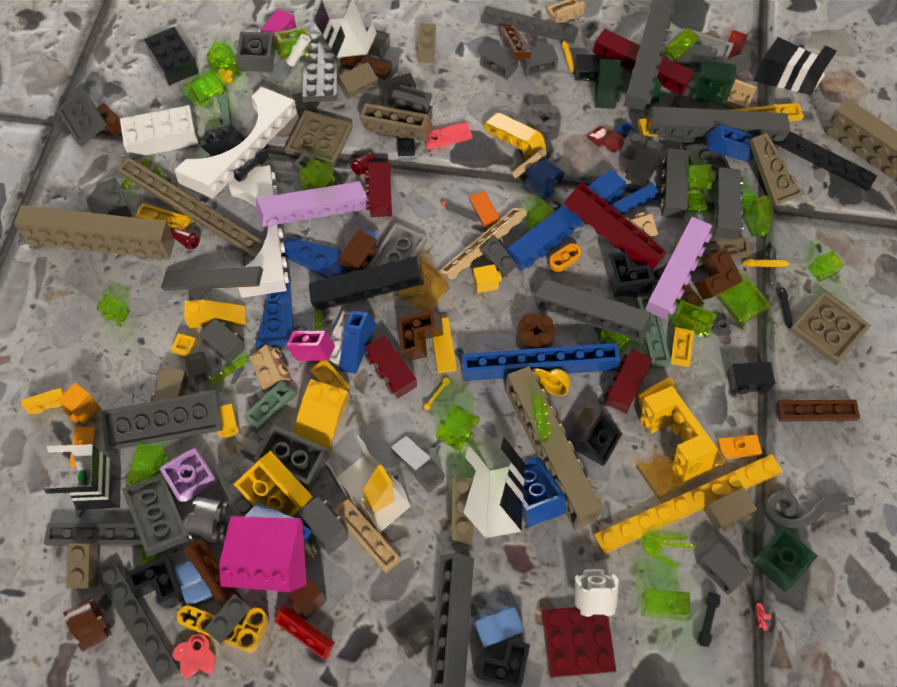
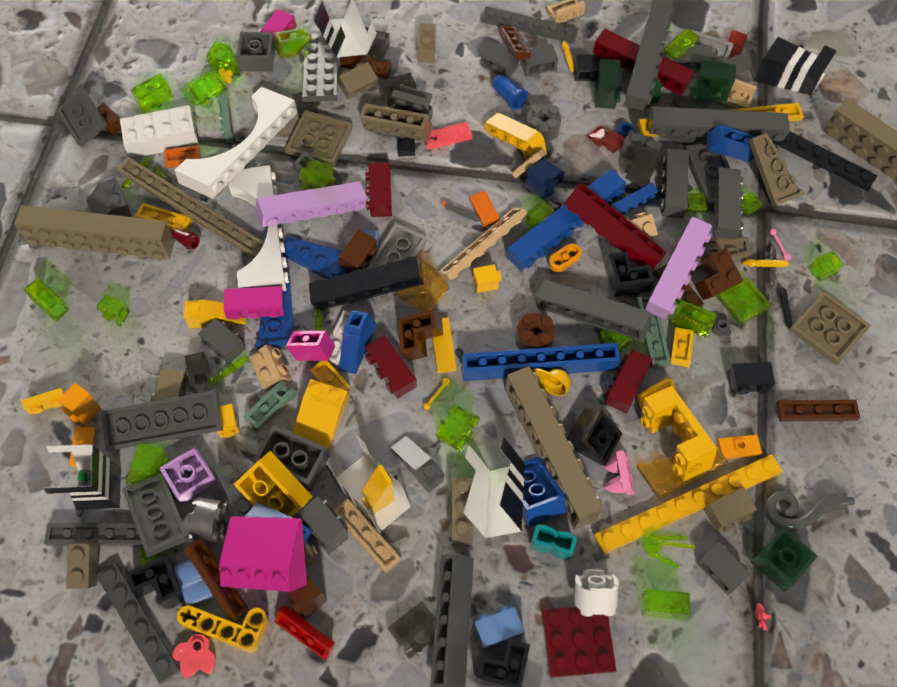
reddish brown brick [63,597,112,652] -> none
black brick [144,26,199,86] -> none
dark grey tile [161,266,264,291] -> none
yellow plate [170,333,198,358] -> none
black brick [200,124,244,157] -> none
dark grey plate [204,594,251,644] -> none
black bar [234,150,269,182] -> none
white pin [286,34,311,67] -> none
dark red cone [351,152,376,176] -> none
dark grey plate [479,237,517,278] -> none
clear neon green plate [532,395,552,442] -> none
clear neon green brick [688,164,715,190] -> none
black bar [697,592,721,647] -> none
clear neon green slope [743,195,774,237] -> none
none -> clear neon green brick [24,278,69,321]
none -> clear neon green brick [130,73,173,113]
none -> orange plate [164,145,201,168]
none -> dark pink brick [224,286,284,320]
none -> blue plant [492,75,529,110]
none -> teal brick [530,525,577,559]
none -> bright pink tile [604,450,636,496]
none -> bright pink hinge [769,228,791,261]

